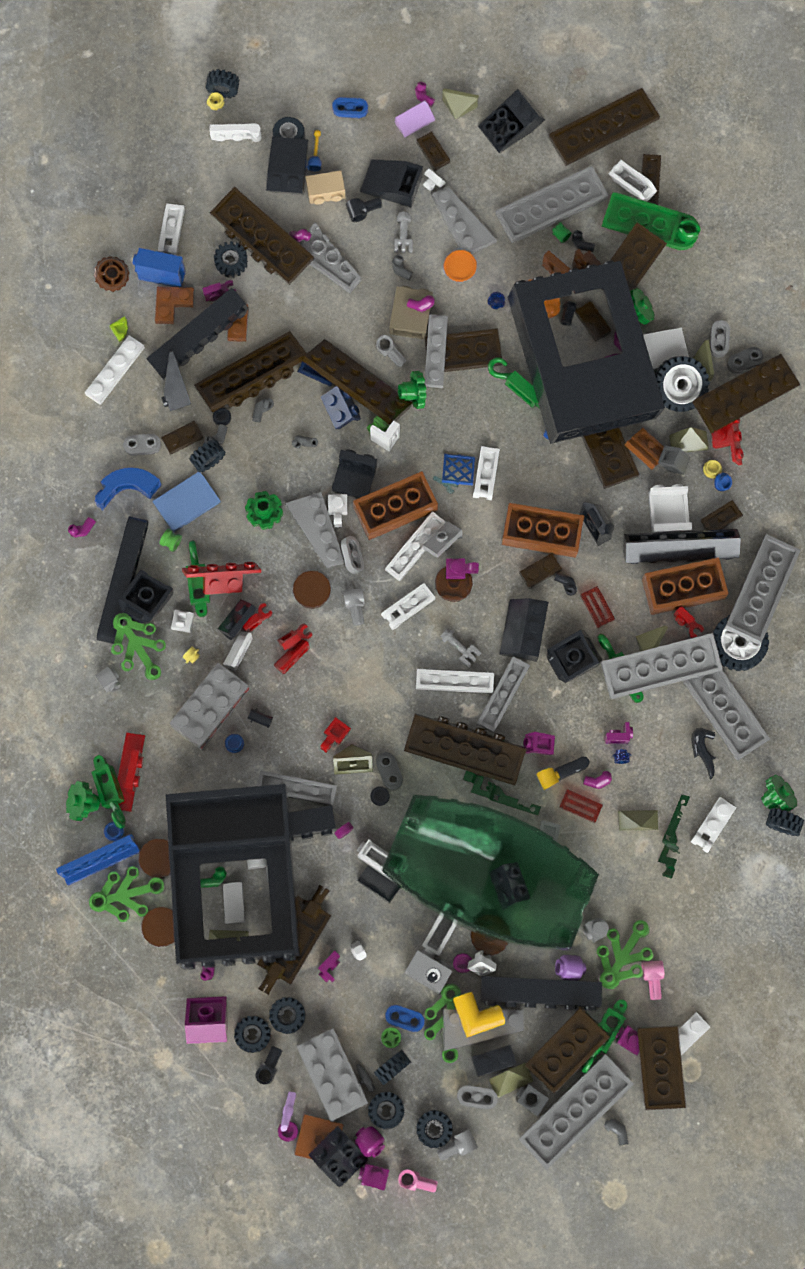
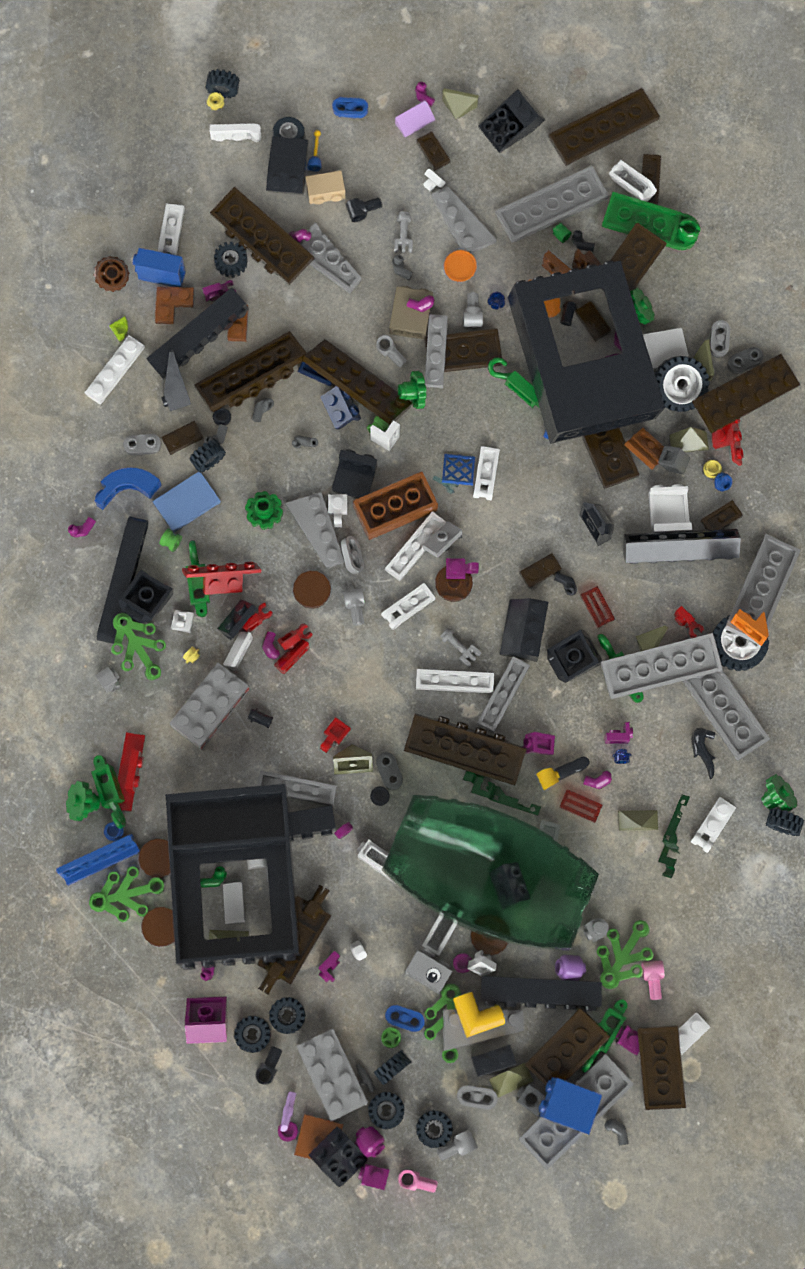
blue plate [225,734,244,753] -> none
black slope [357,865,401,904] -> none
black slope [360,159,423,208] -> none
dark orange brick [501,503,584,558] -> none
dark orange brick [642,557,729,615] -> none
none -> magenta arm [262,631,280,659]
none -> light grey axle [463,292,483,327]
none -> blue brick [539,1077,602,1134]
none -> orange slope [731,609,769,646]

